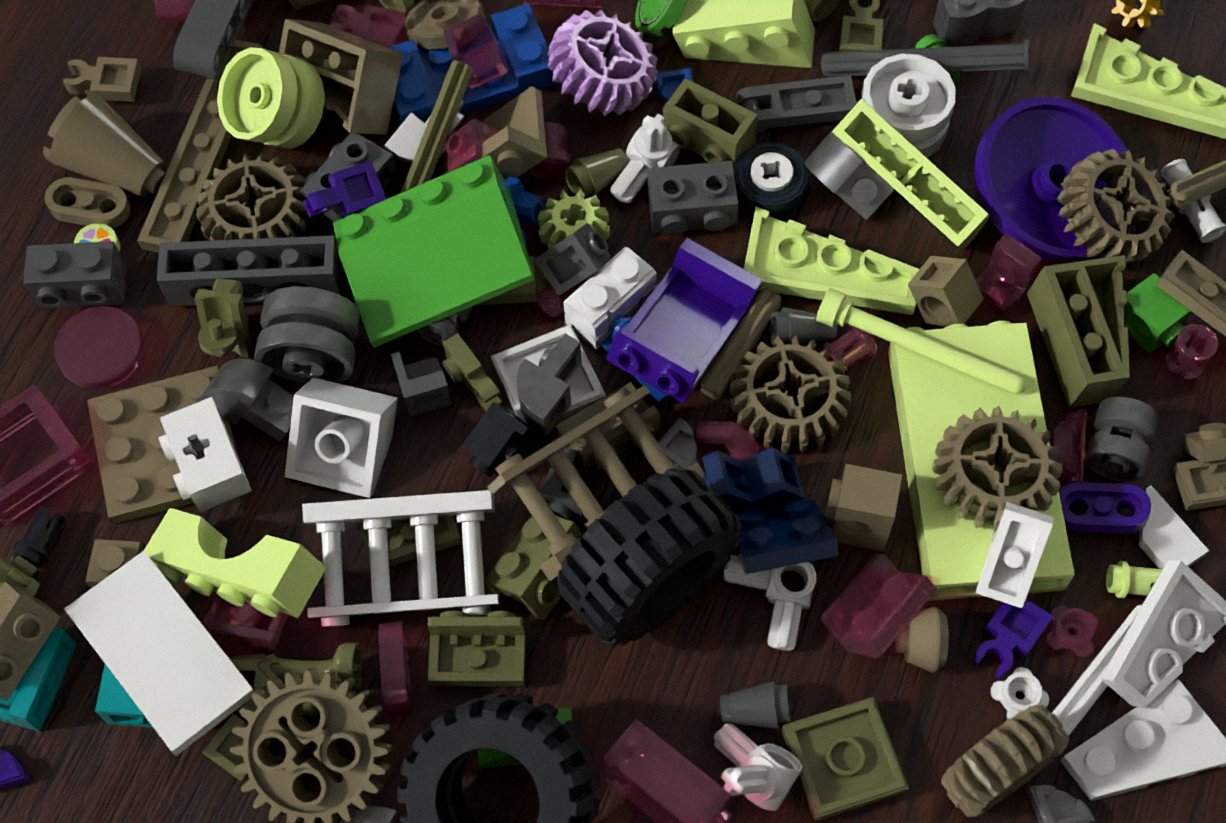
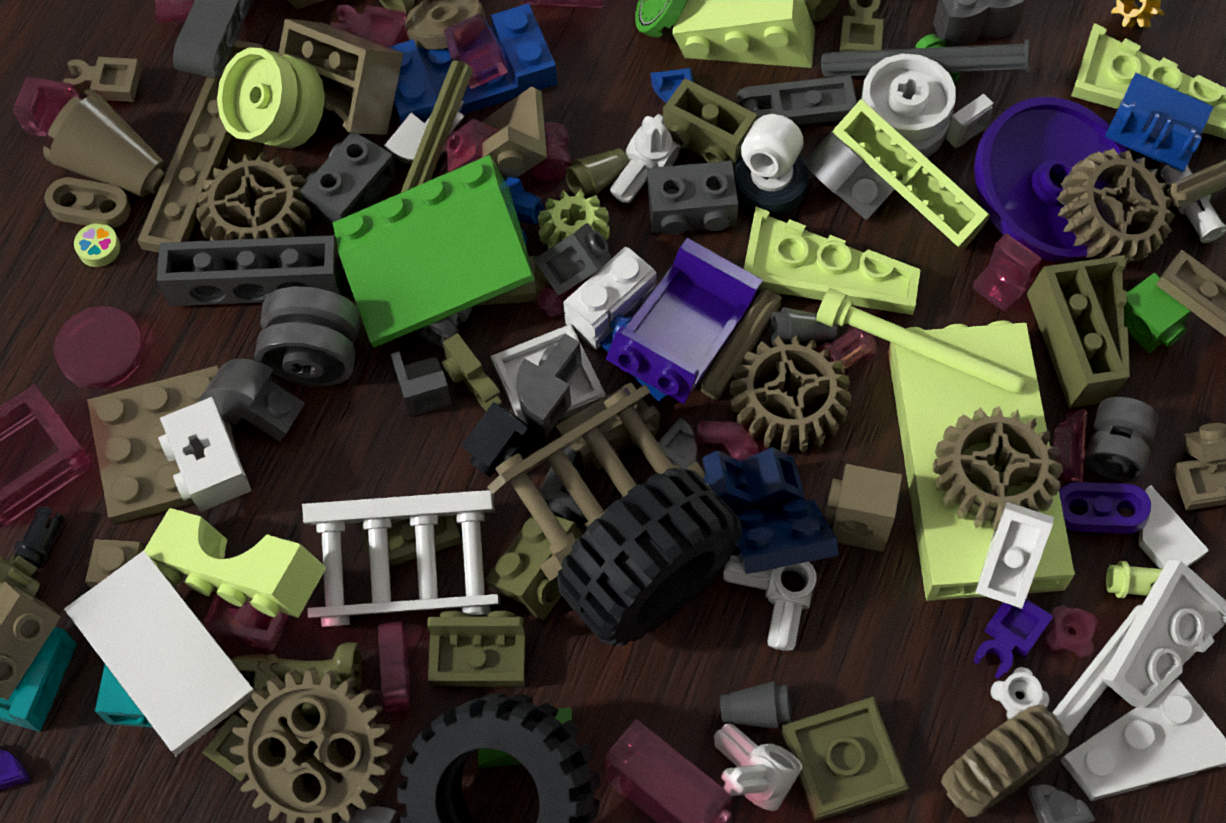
dark grey brick [23,241,127,309] -> none
olive hips [195,278,252,358] -> none
white slope [285,378,398,498] -> none
dark purple plate [303,161,386,218] -> none
lavender gear [548,10,658,116] -> none
clear pink bracket [821,553,937,659] -> none
dark tan cone [895,607,949,673] -> none
dark tan brick [908,256,984,326] -> none
clear pink bush [1166,324,1218,379] -> none
none -> clear pink panel [12,76,80,138]
none -> white head [741,114,803,178]
none -> white tile [946,94,993,148]
none -> blue hinge [1105,73,1213,172]

